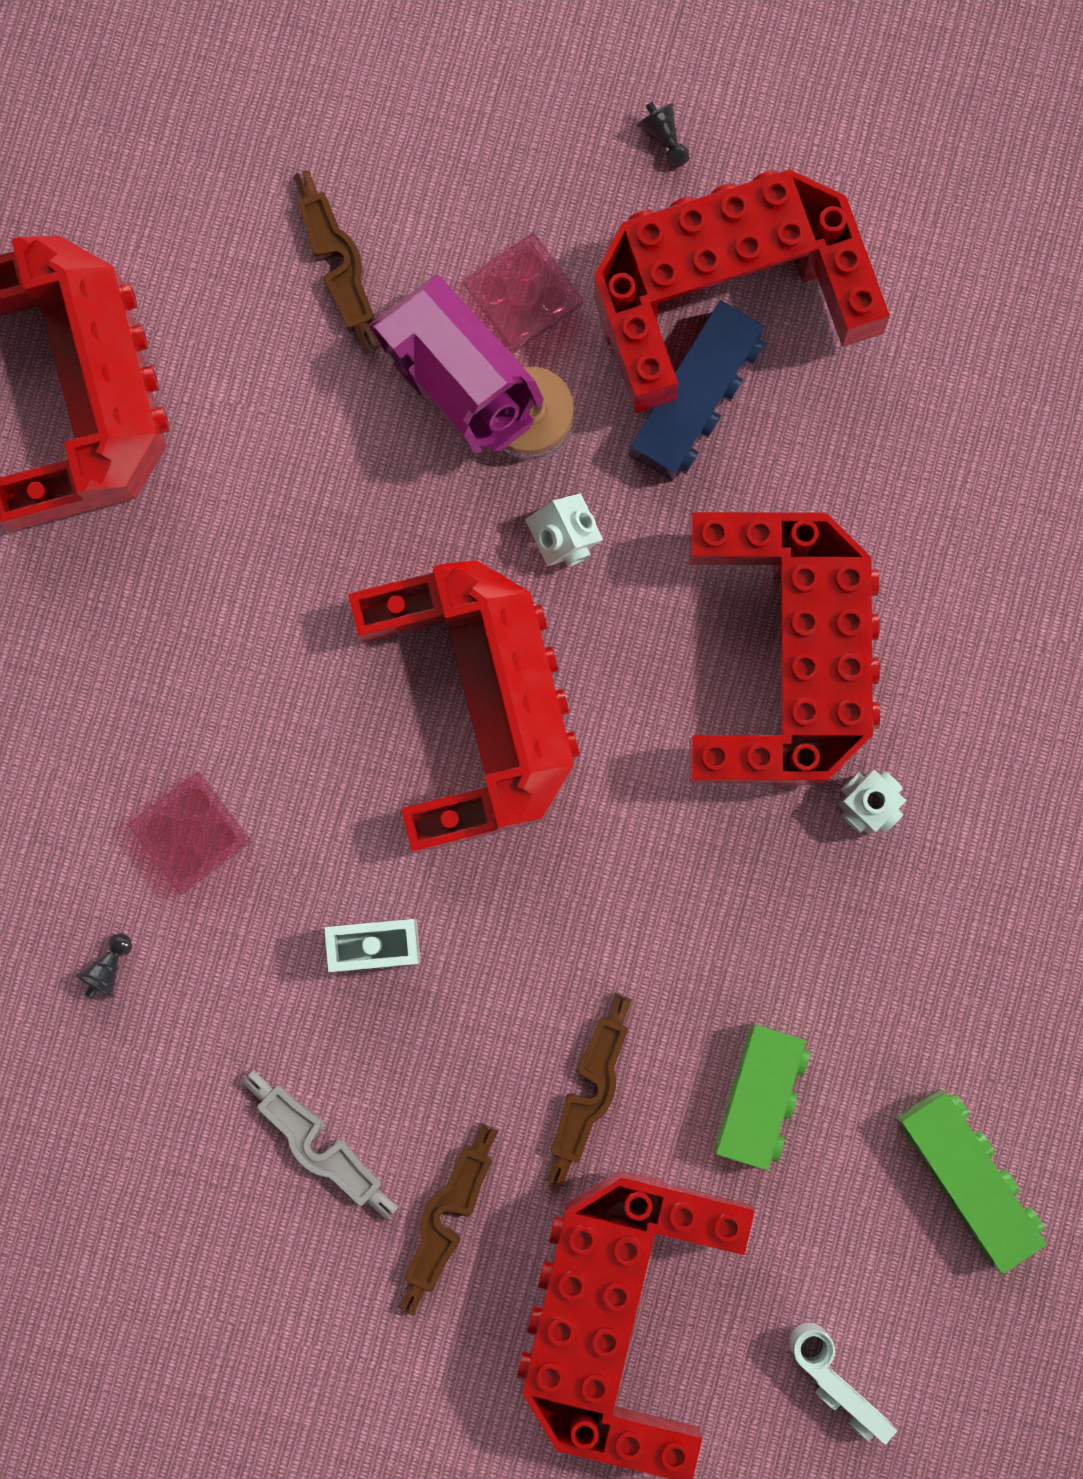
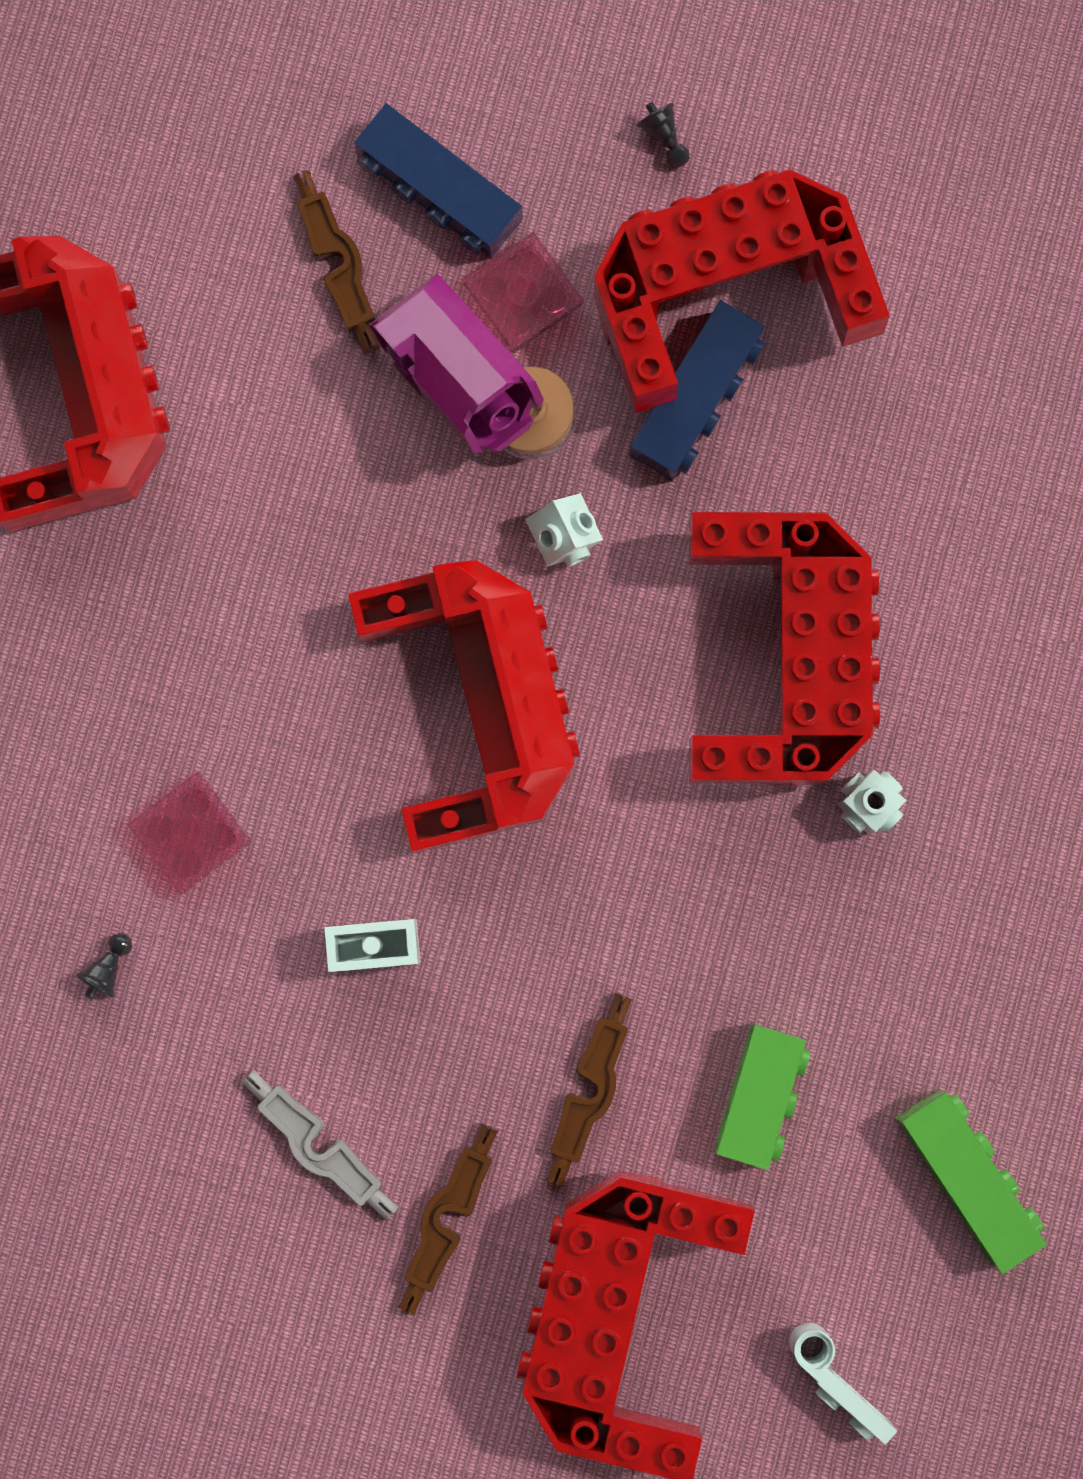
none -> dark blue brick [354,103,523,259]

